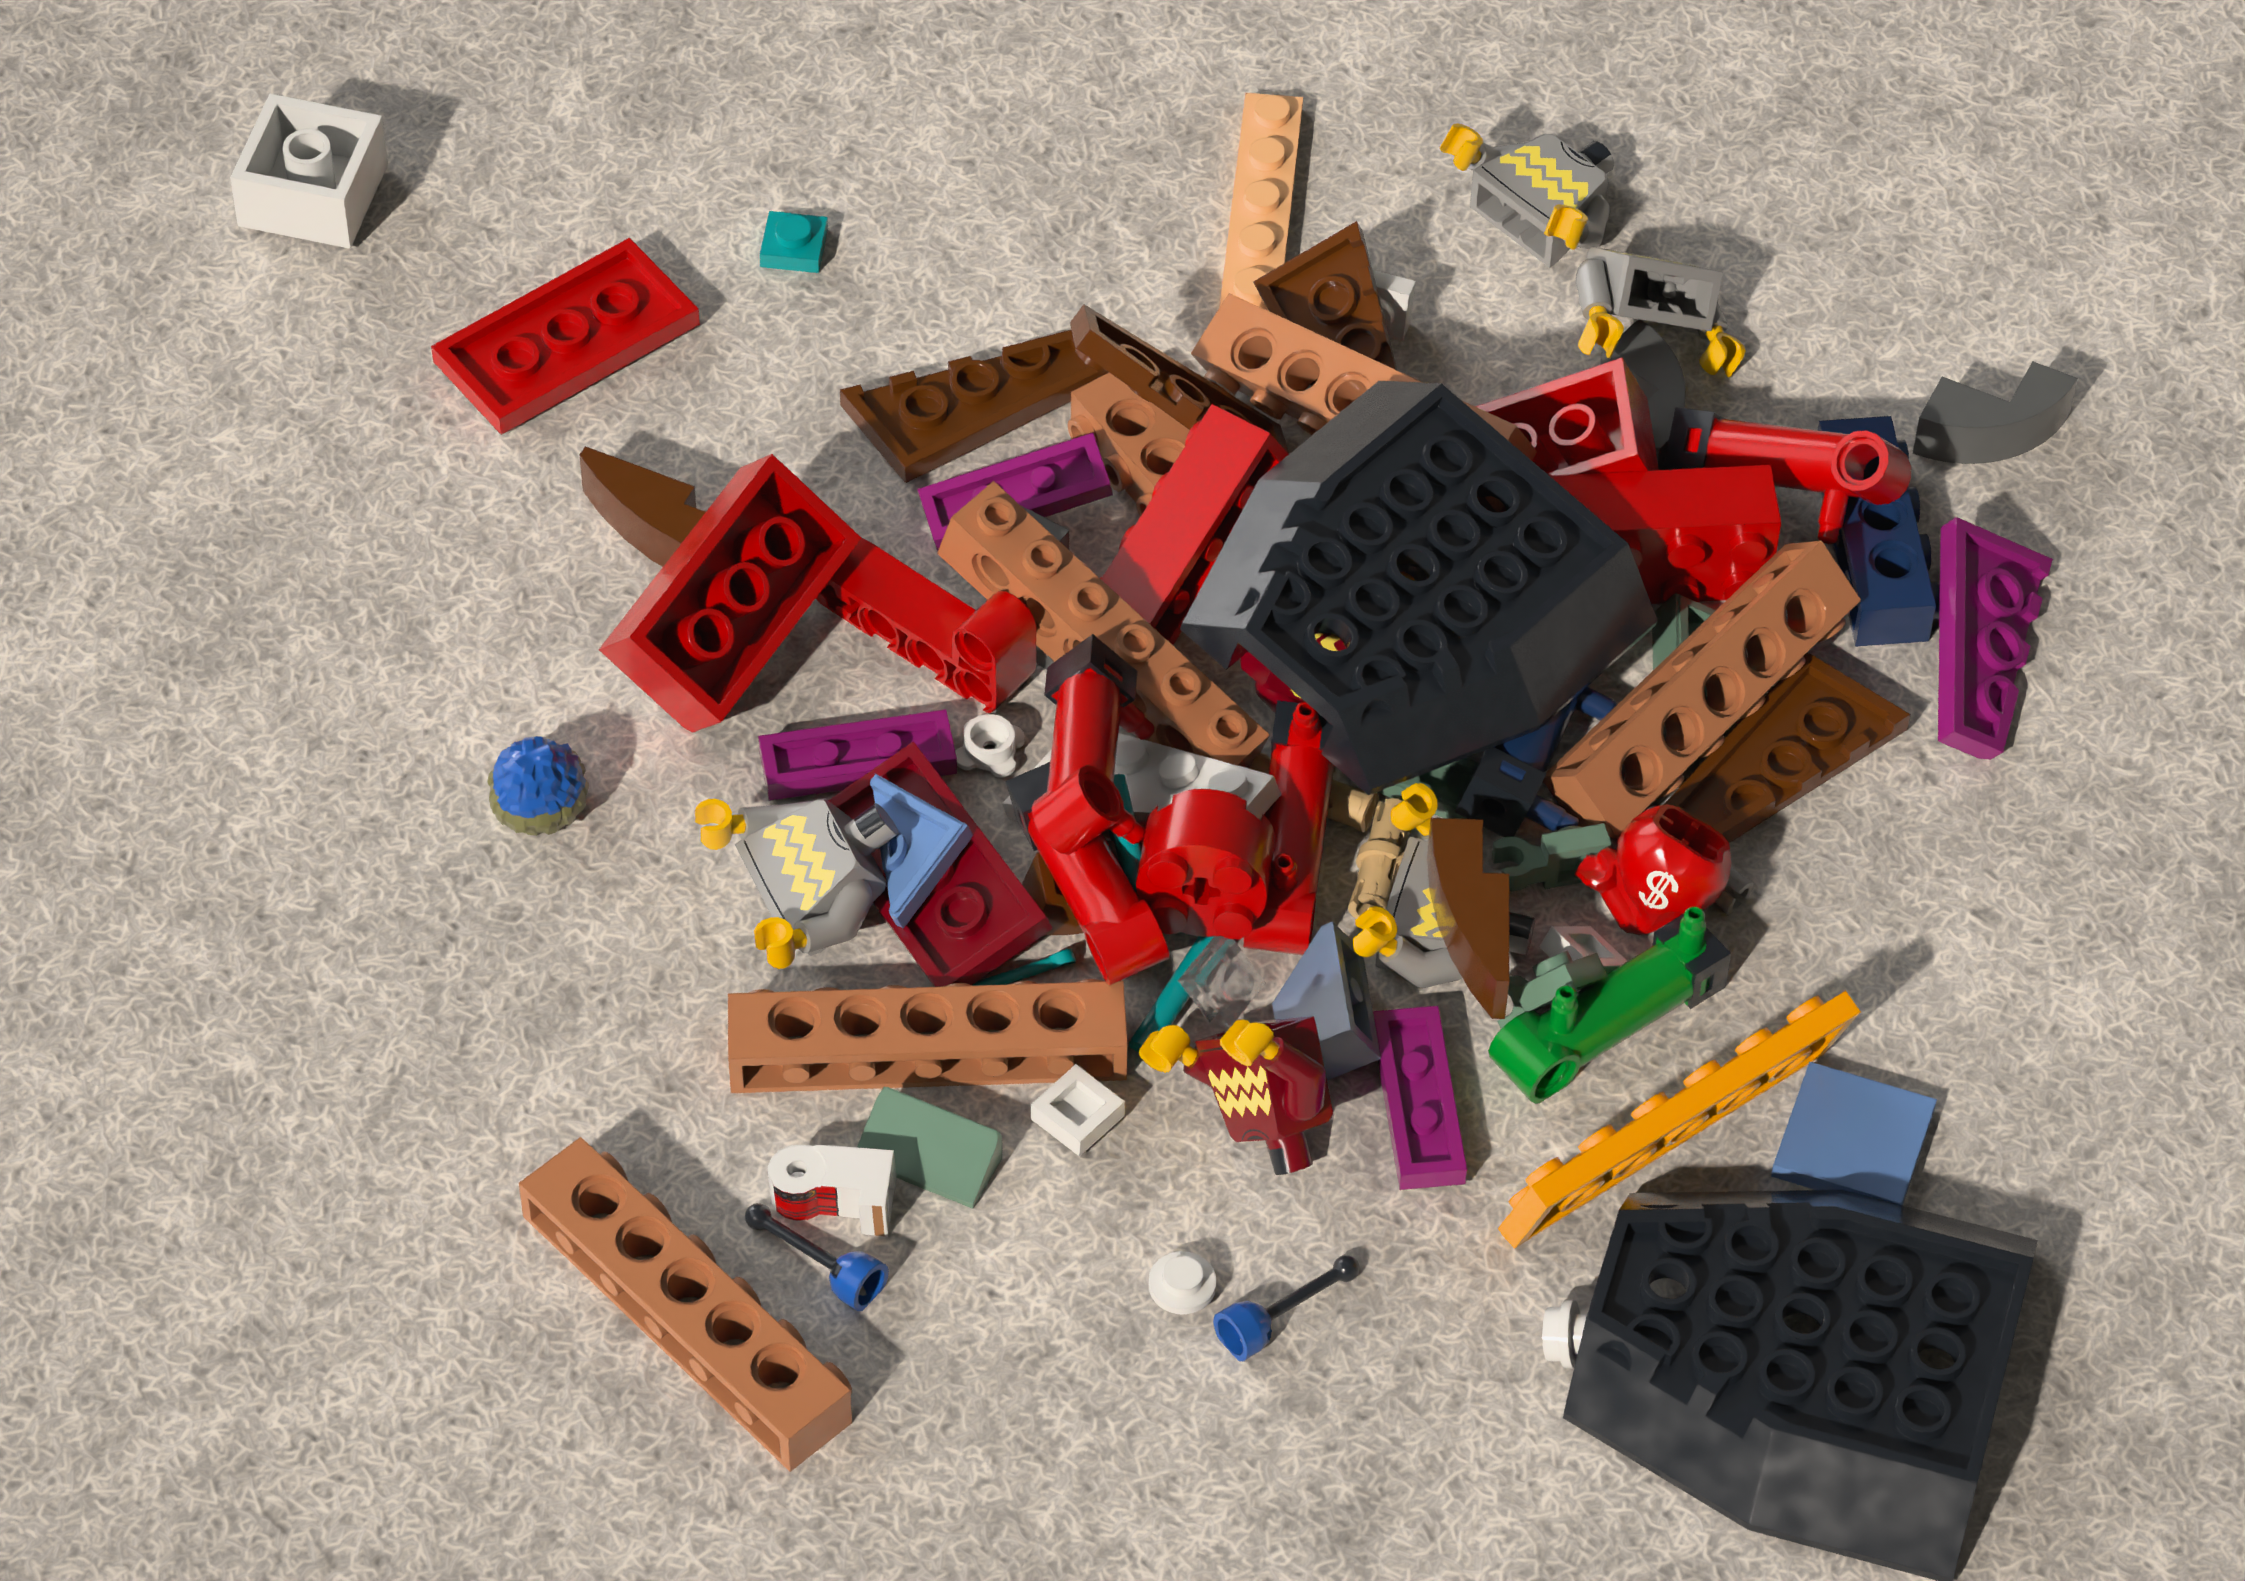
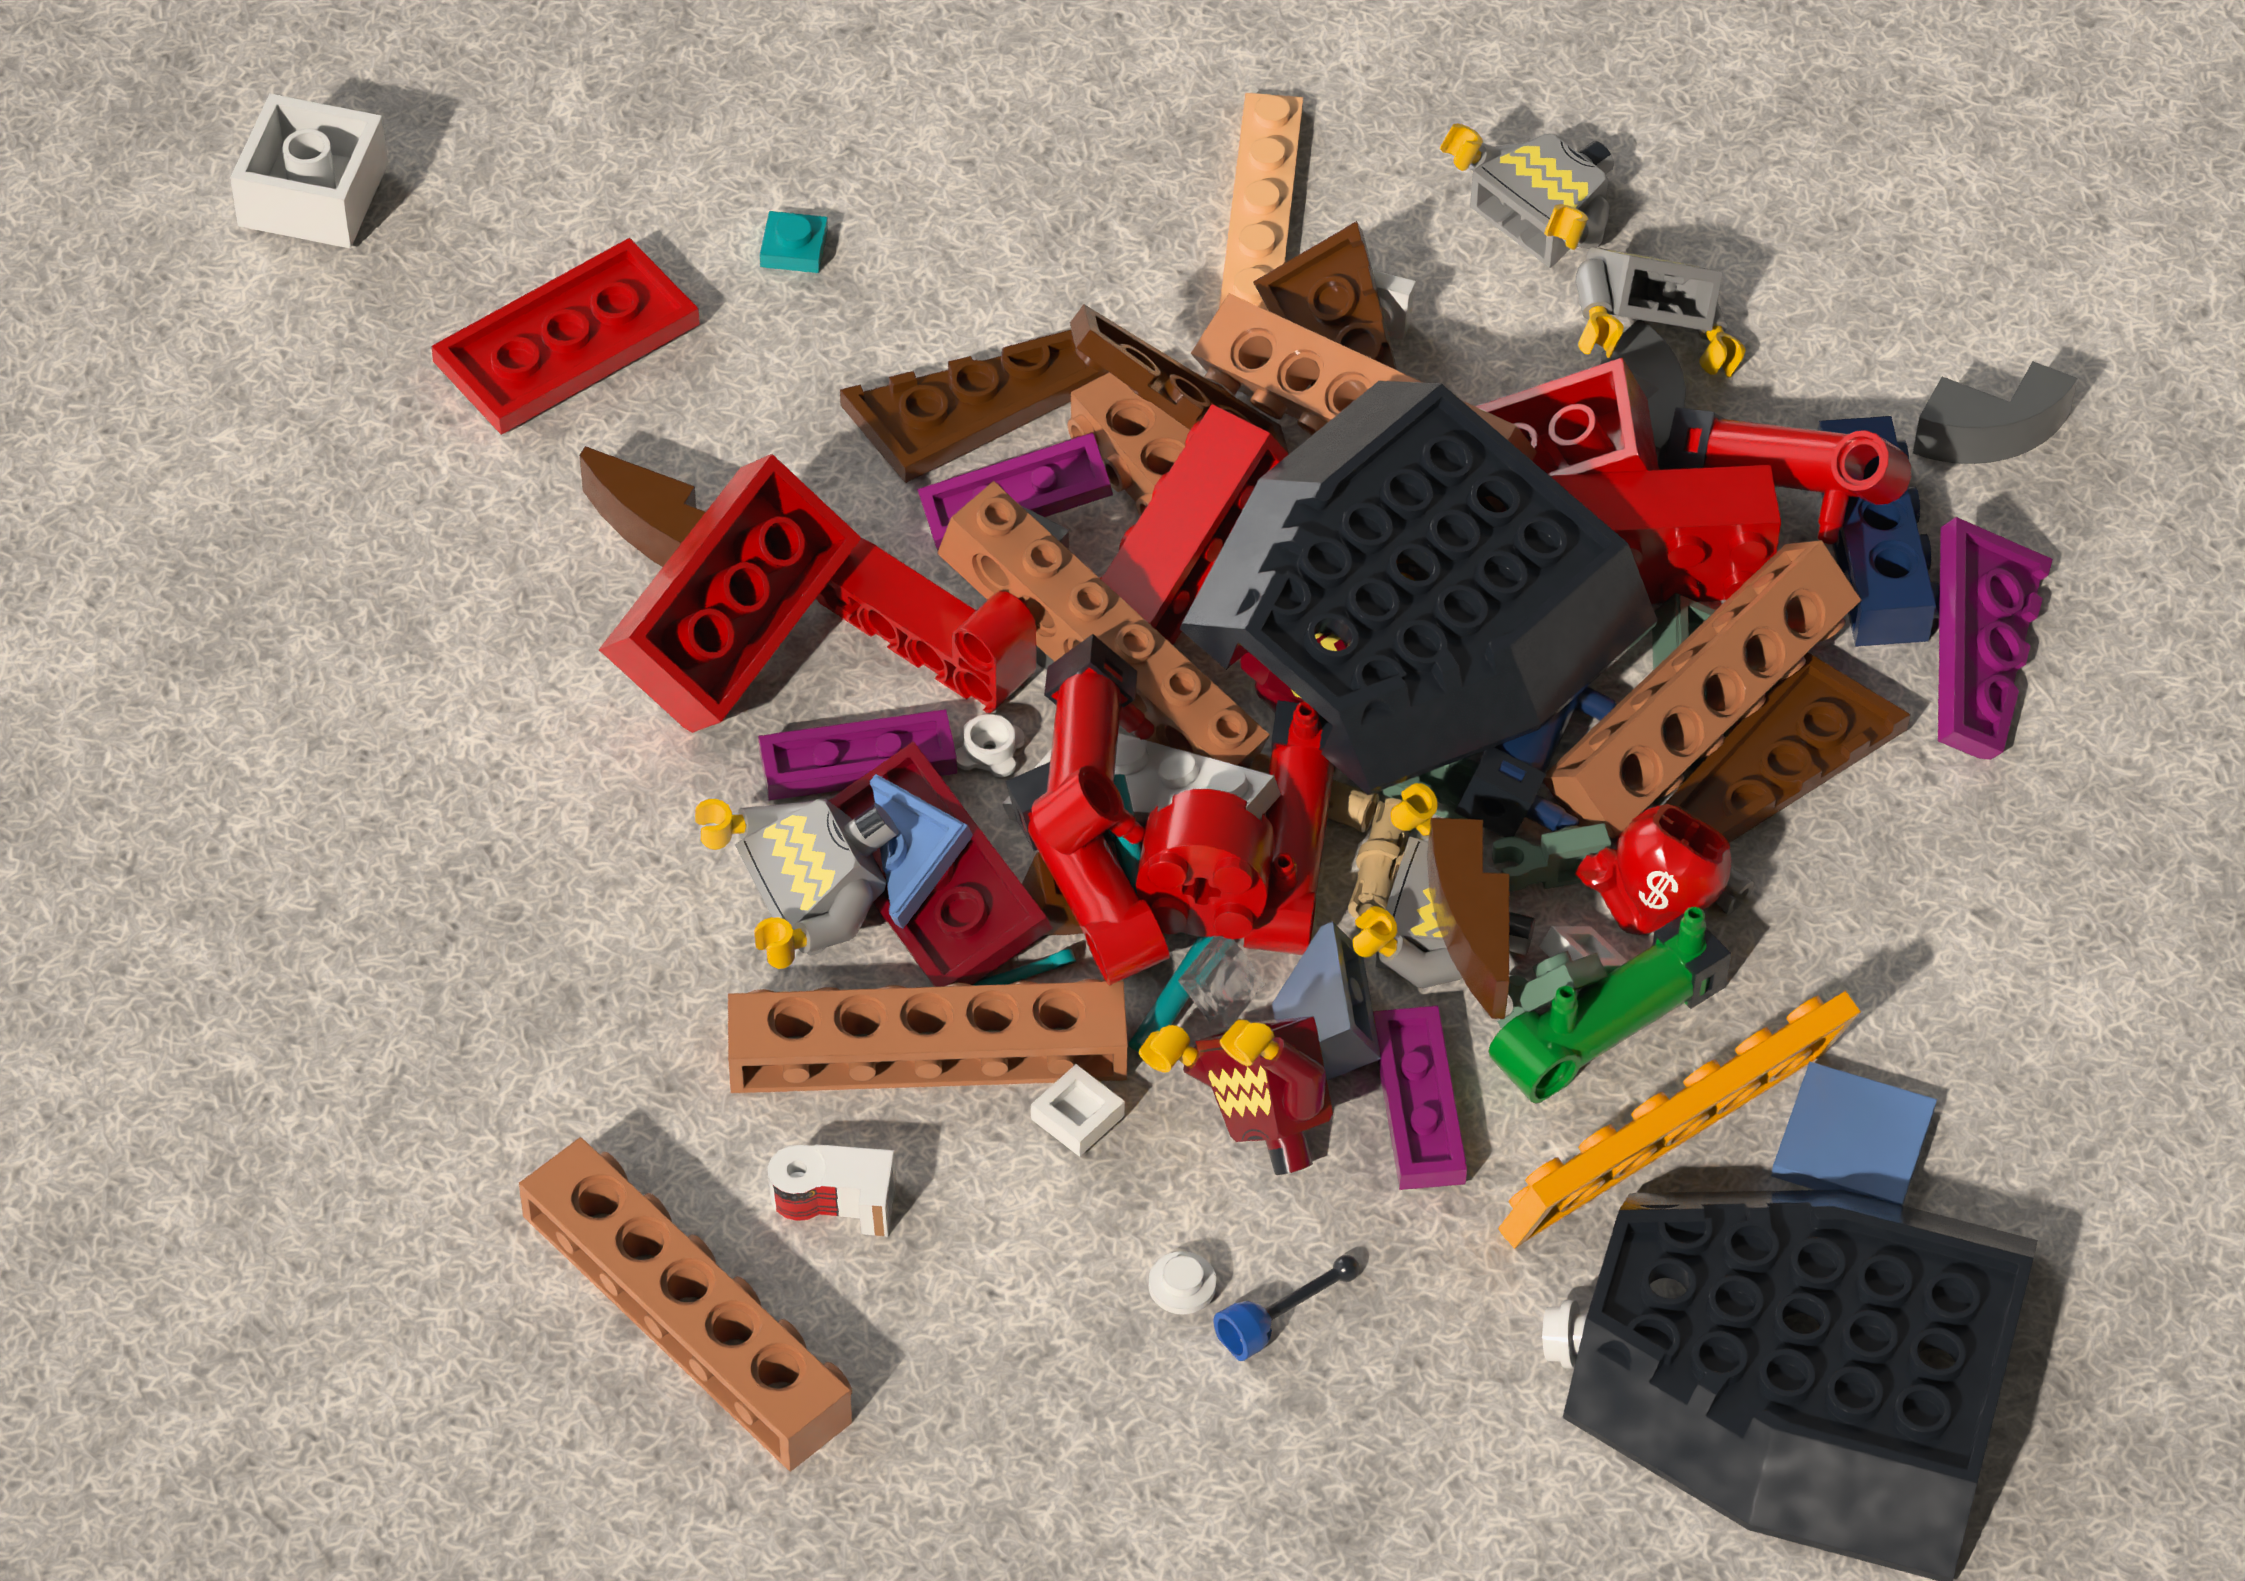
blue piece [487,736,589,836] -> none
hinge [745,1203,889,1311] -> none
sand green slope [857,1086,1002,1209] -> none

